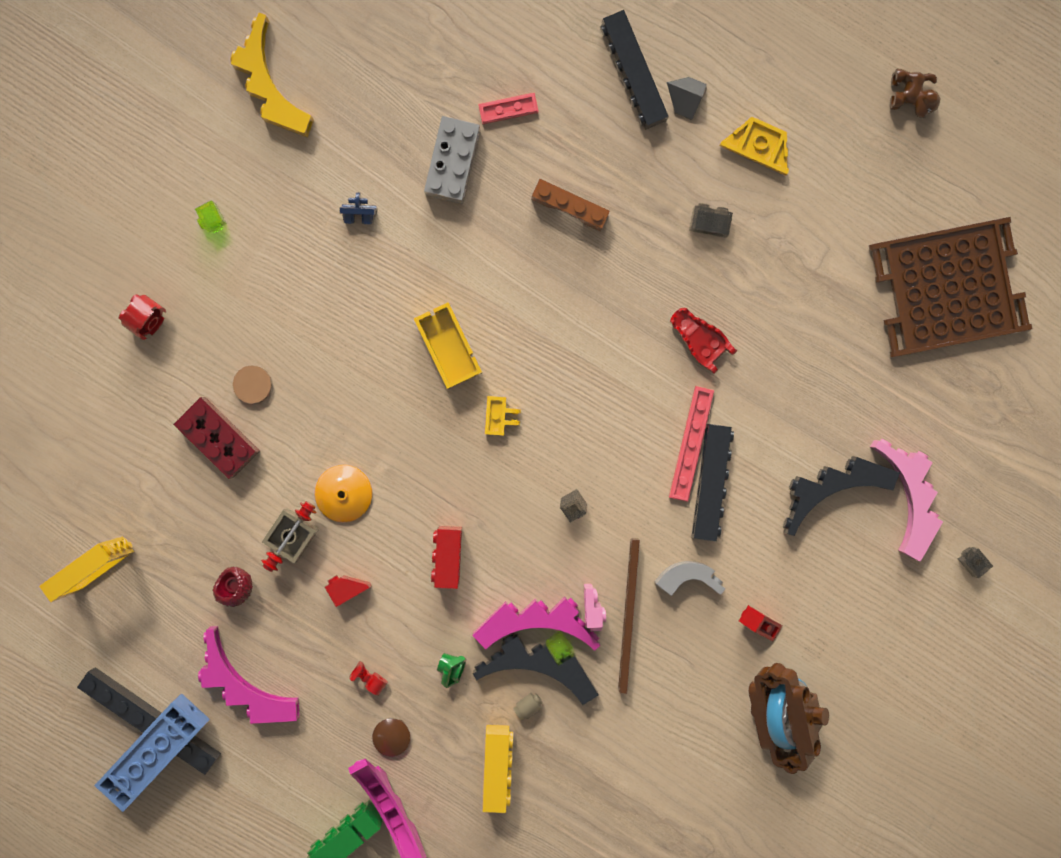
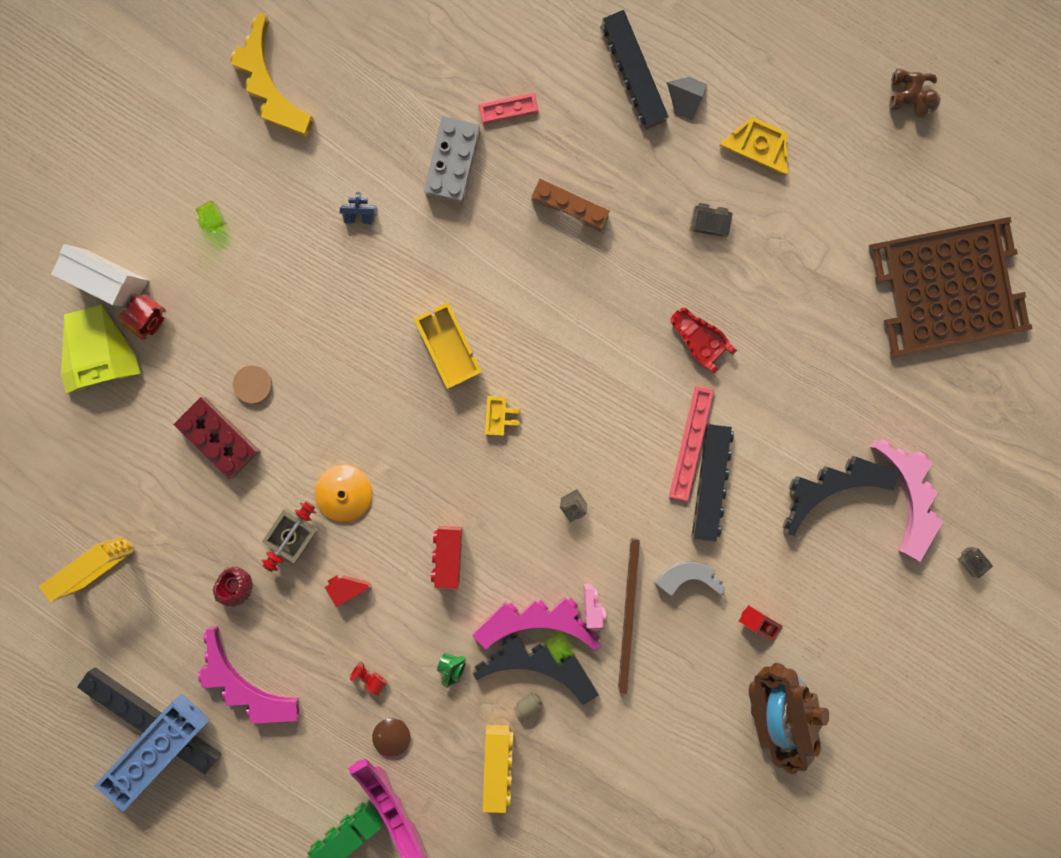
none -> white container [51,244,149,307]
none -> neon yellow wedge [61,305,141,394]

